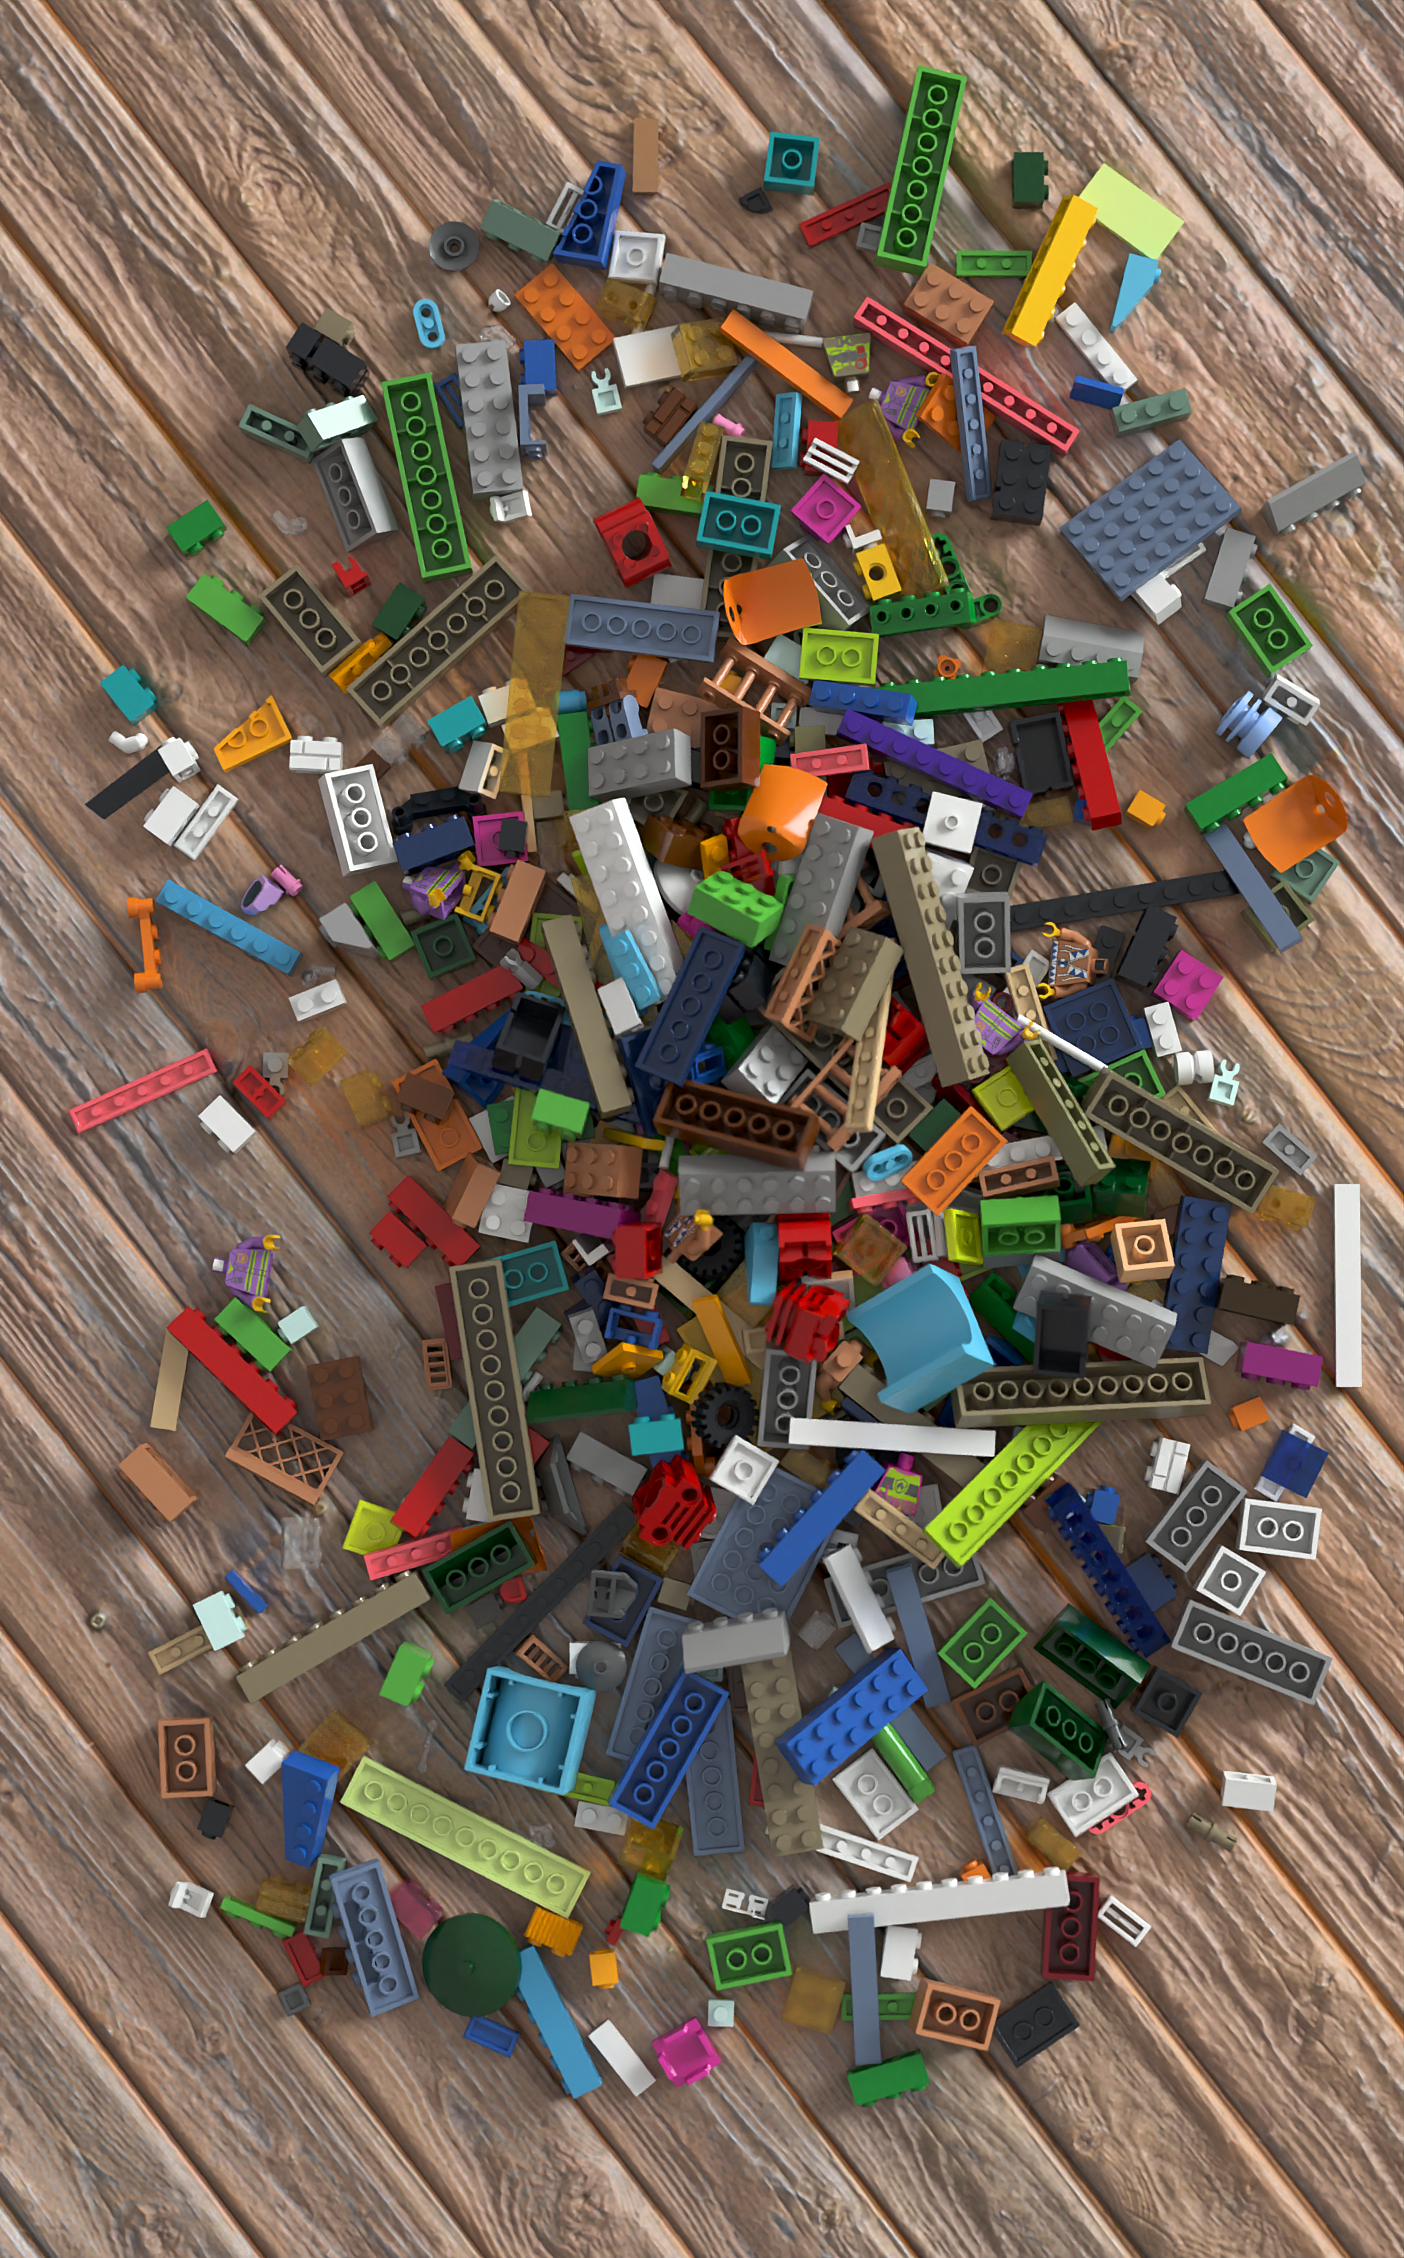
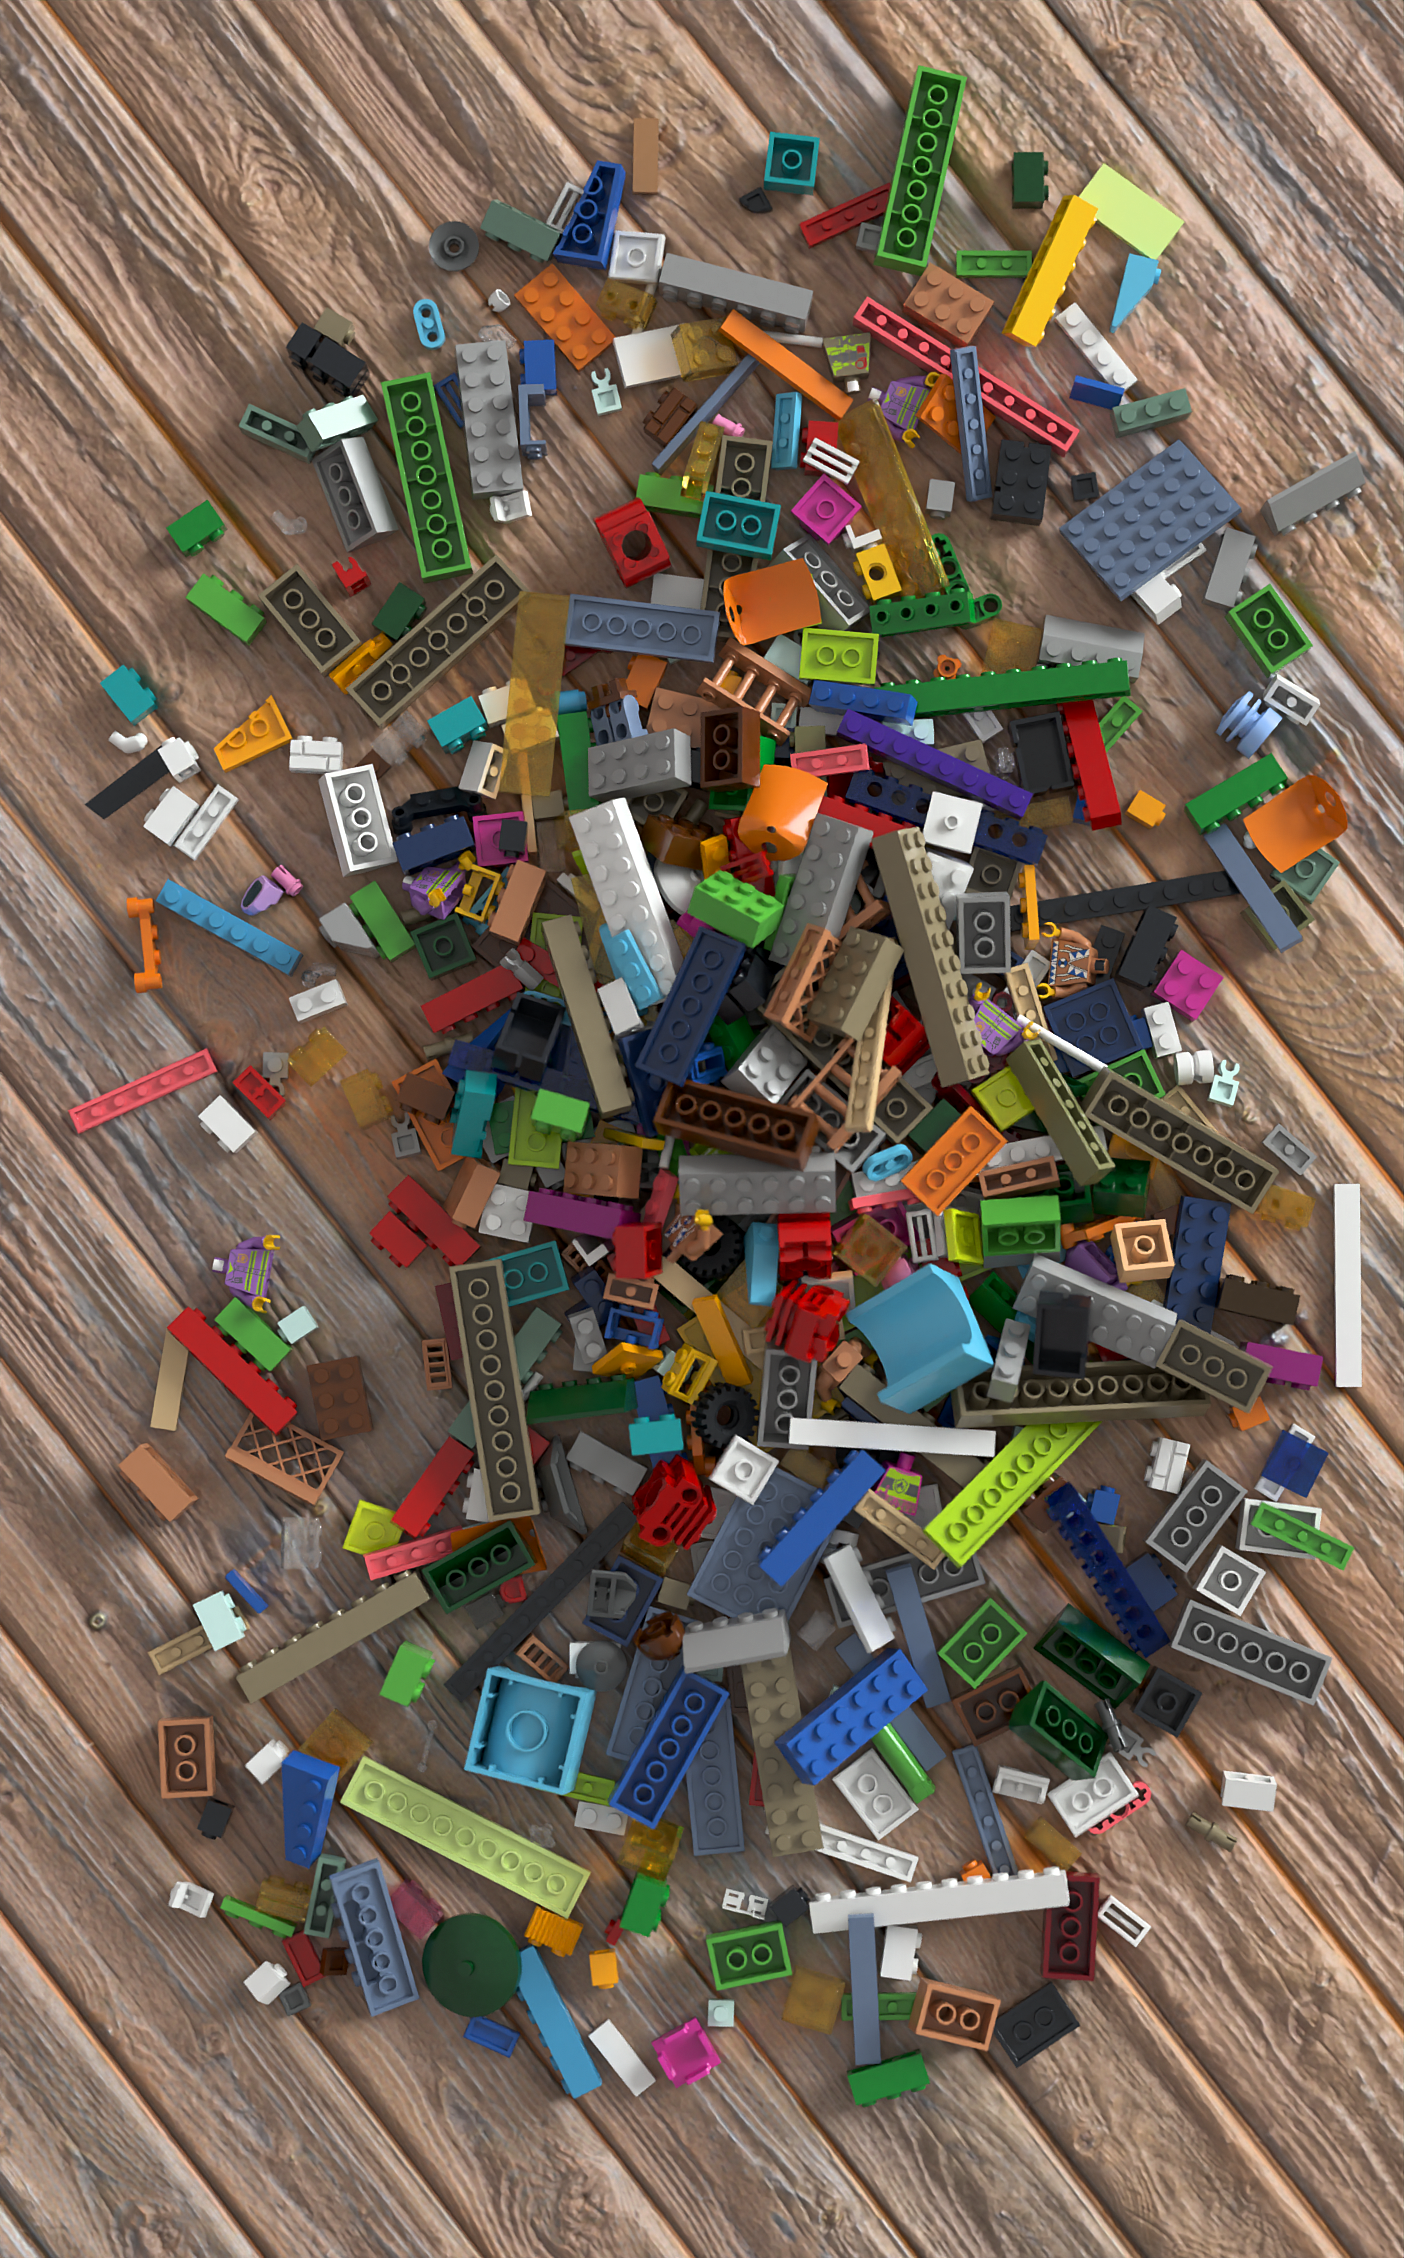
none -> white brick [244,1961,290,2005]
none -> teal wedge [449,1070,497,1159]
none -> reddish brown cylinder [633,1612,685,1661]
none -> light grey brick [987,1318,1031,1403]
none -> light orange wing [1018,865,1040,950]
none -> black plate [1070,472,1099,502]
none -> dark tan brick [1156,1319,1273,1413]
none -> bright green plate [1250,1501,1354,1571]

